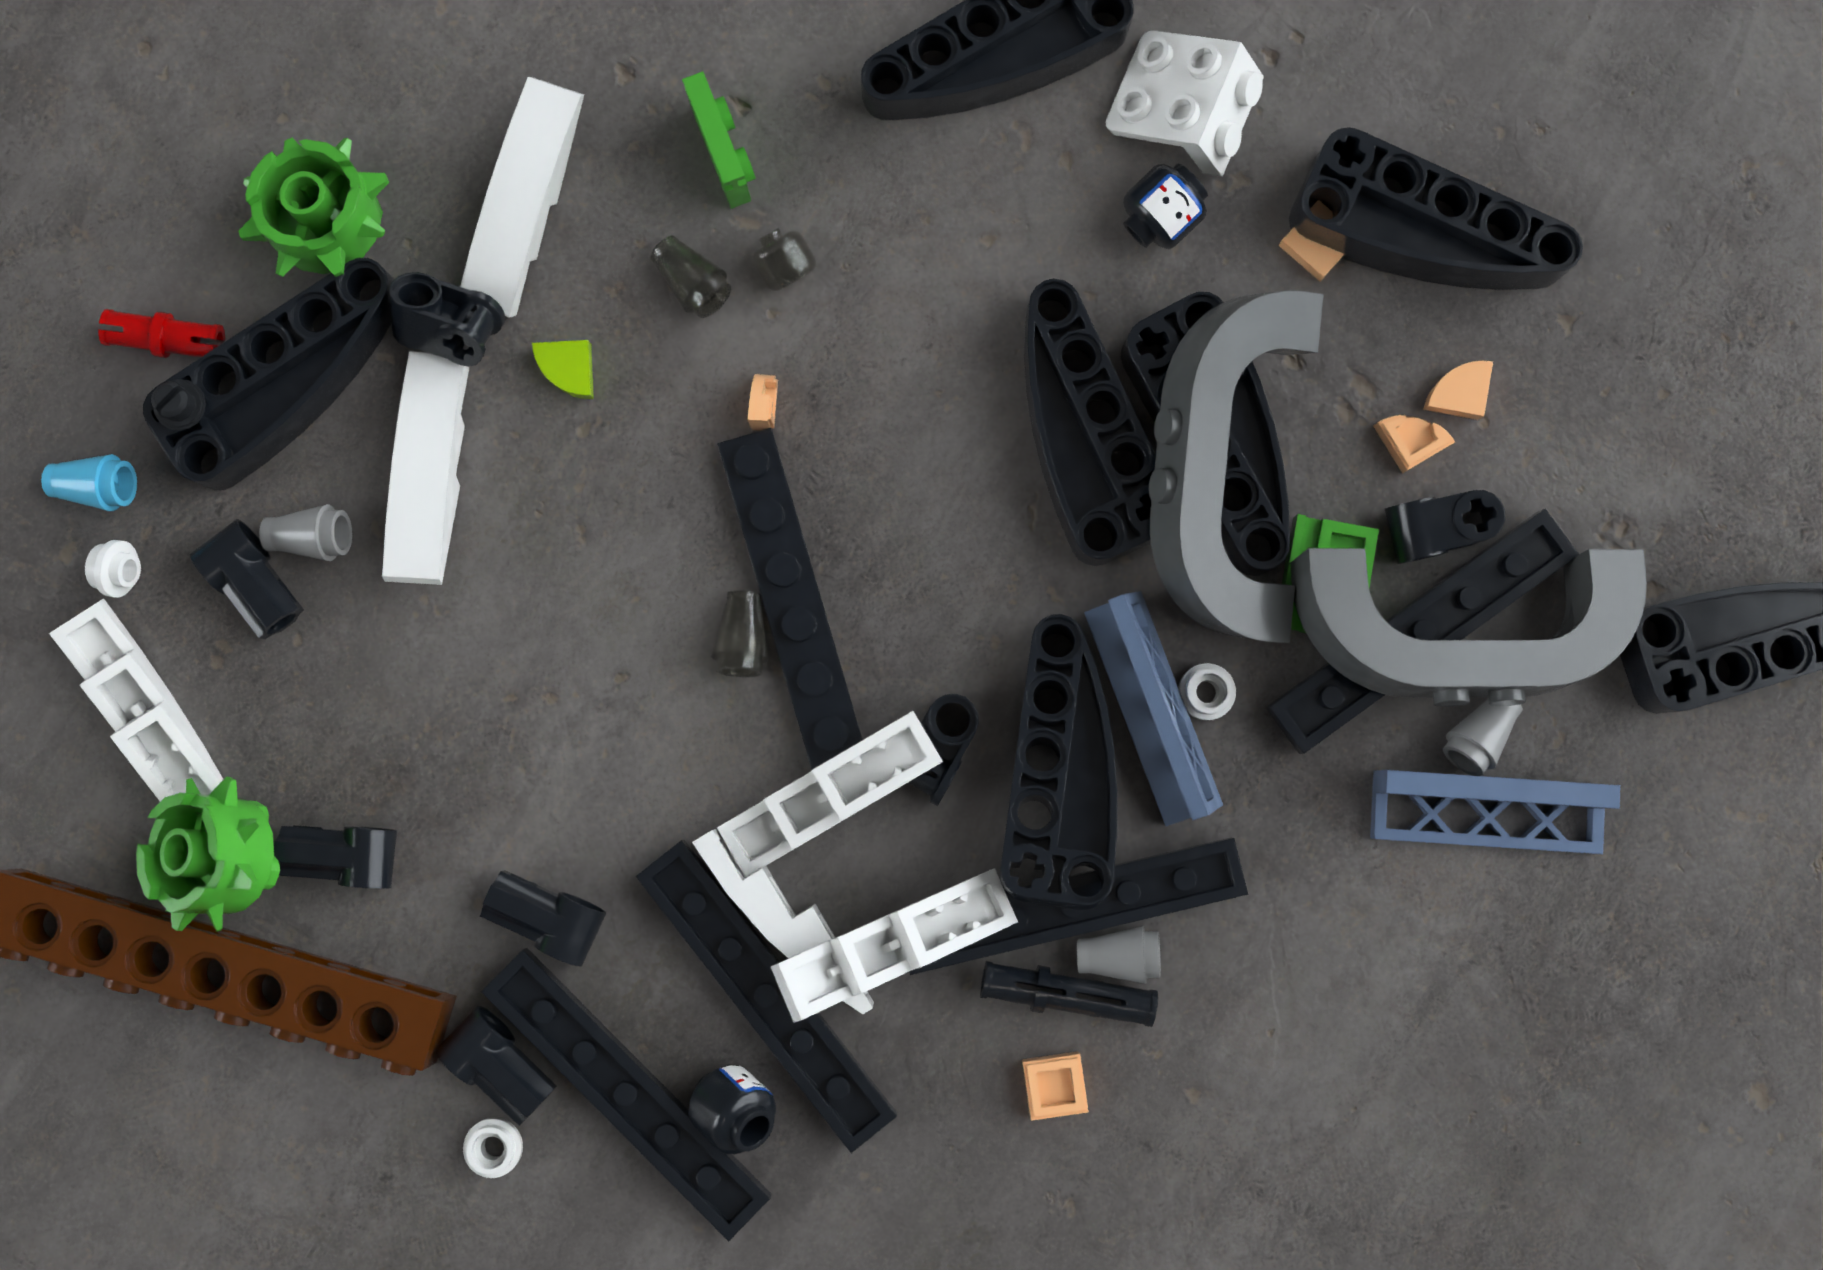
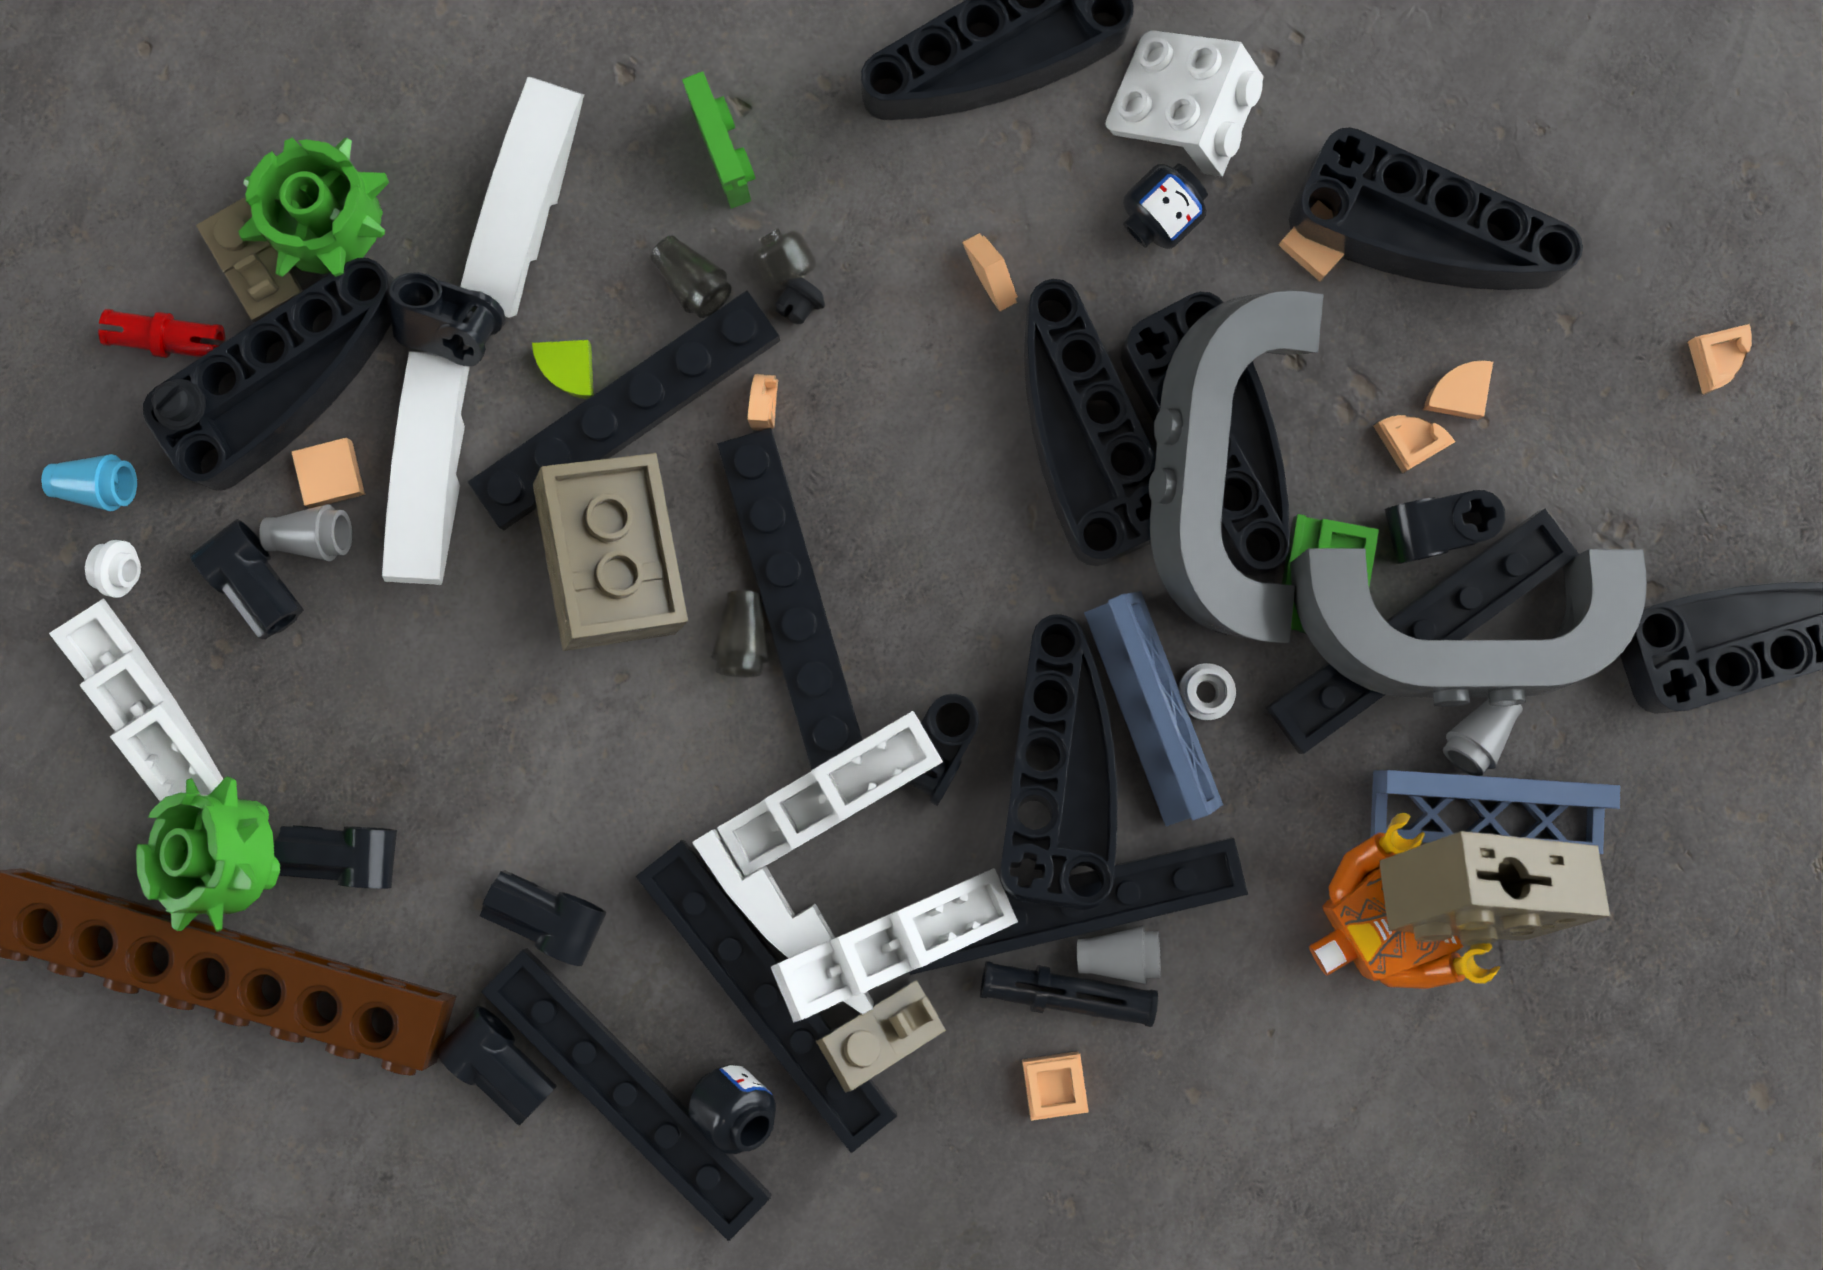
white plate [463,1117,523,1178] -> none
none -> dark tan plate [196,197,303,323]
none -> light nougat tile [292,437,365,508]
none -> black plate [468,291,781,531]
none -> dark tan piece [533,453,688,651]
none -> black piece [775,275,825,325]
none -> plate [816,980,946,1093]
none -> light nougat tile [962,233,1017,311]
none -> orange torso [1308,813,1501,989]
none -> dark tan piece [1379,831,1610,945]
none -> light nougat tile [1688,324,1752,394]

